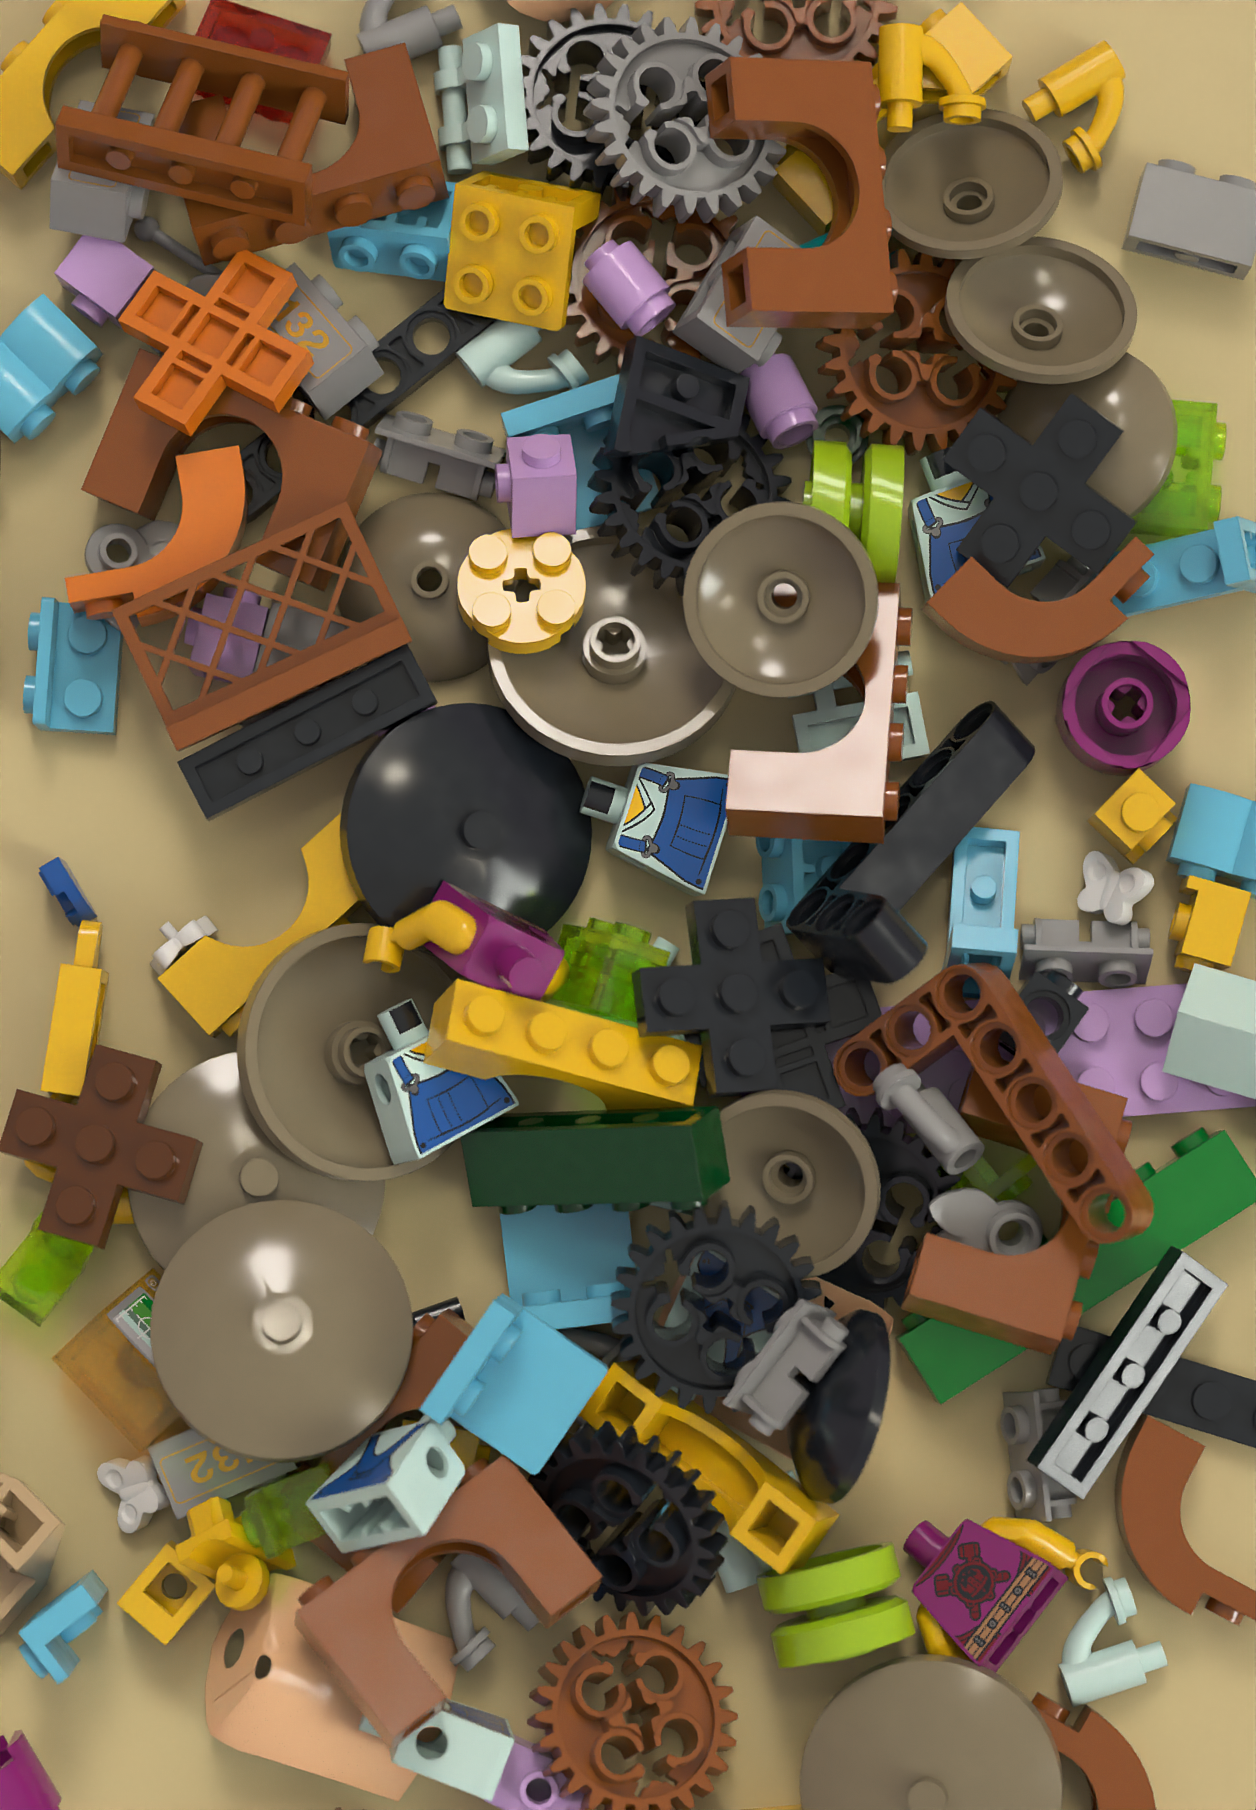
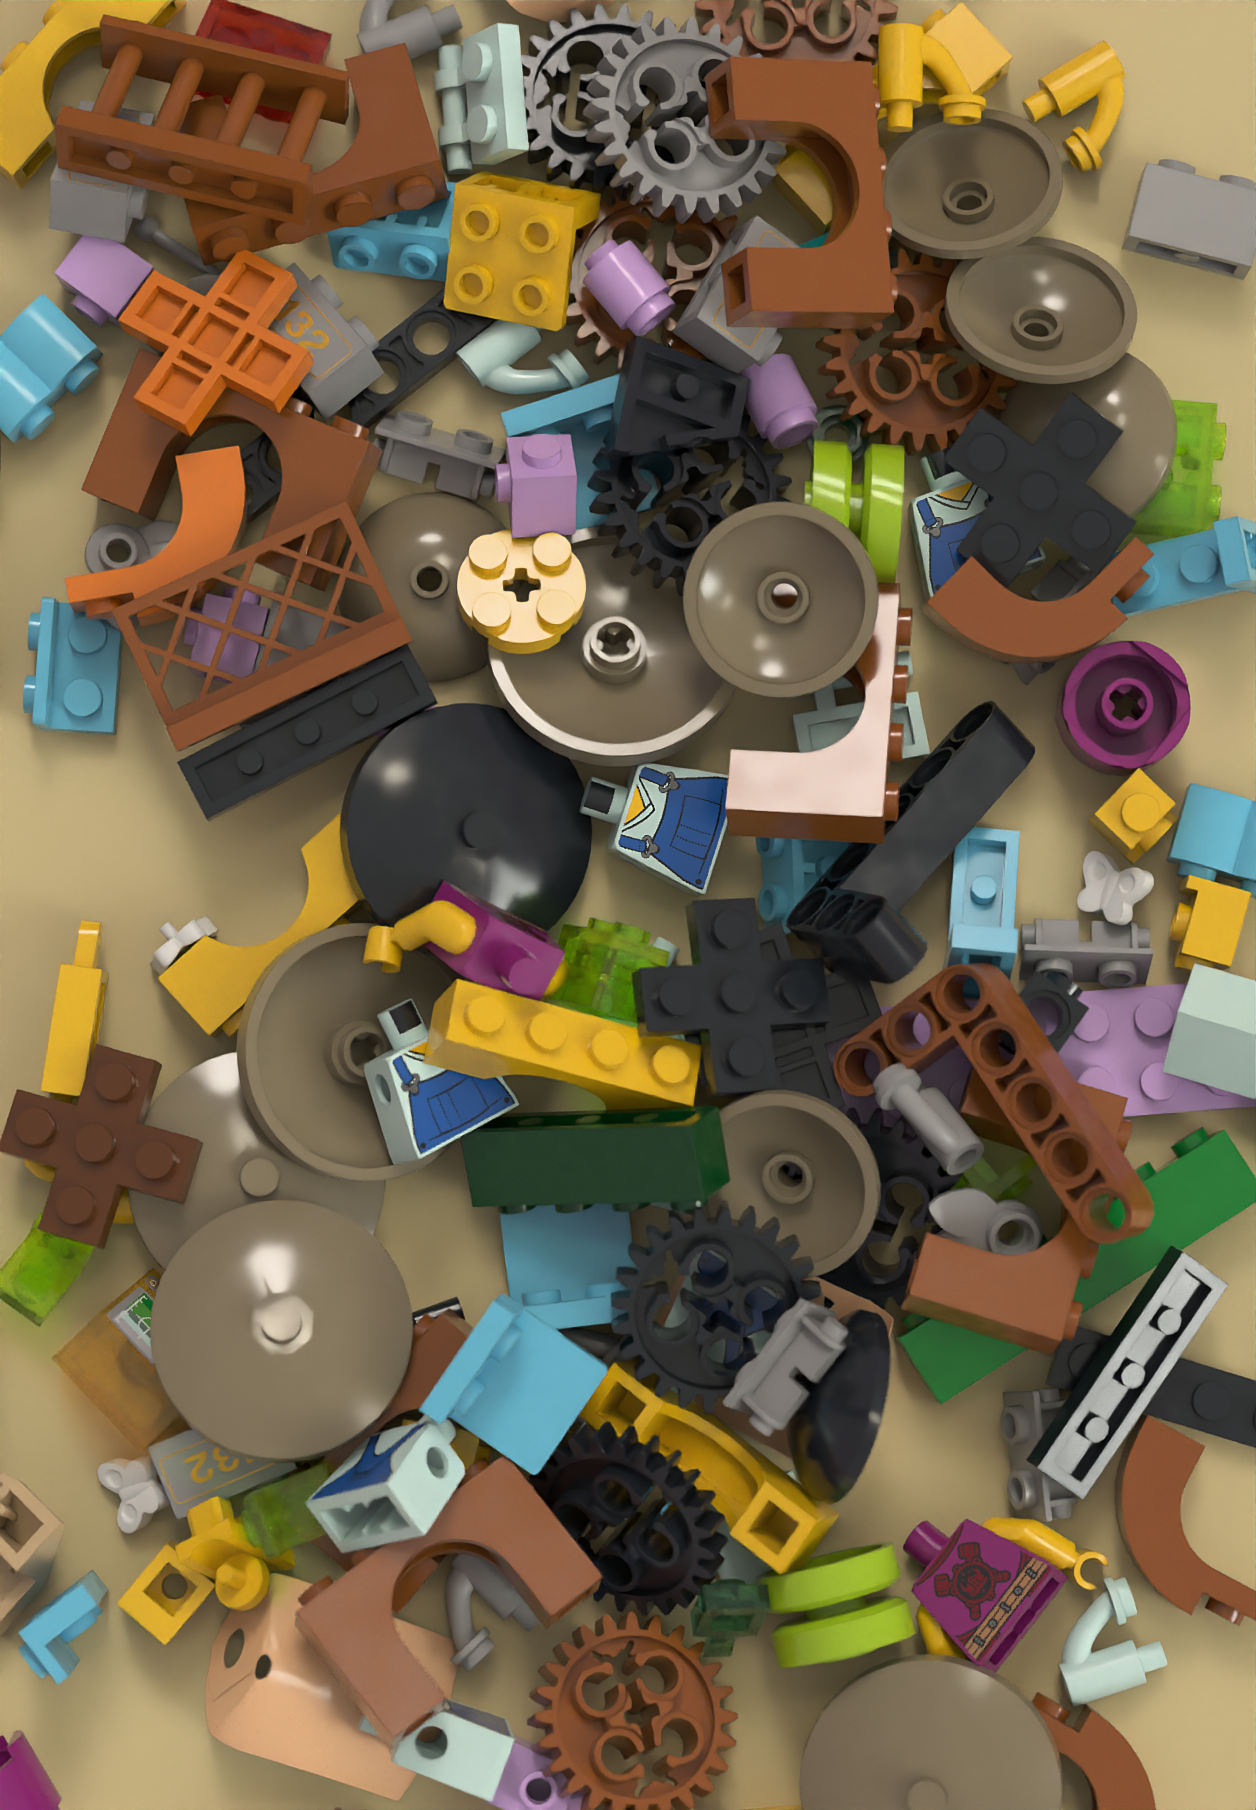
blue tile [38,857,98,928] -> none
none -> clear green plate [690,1578,770,1657]

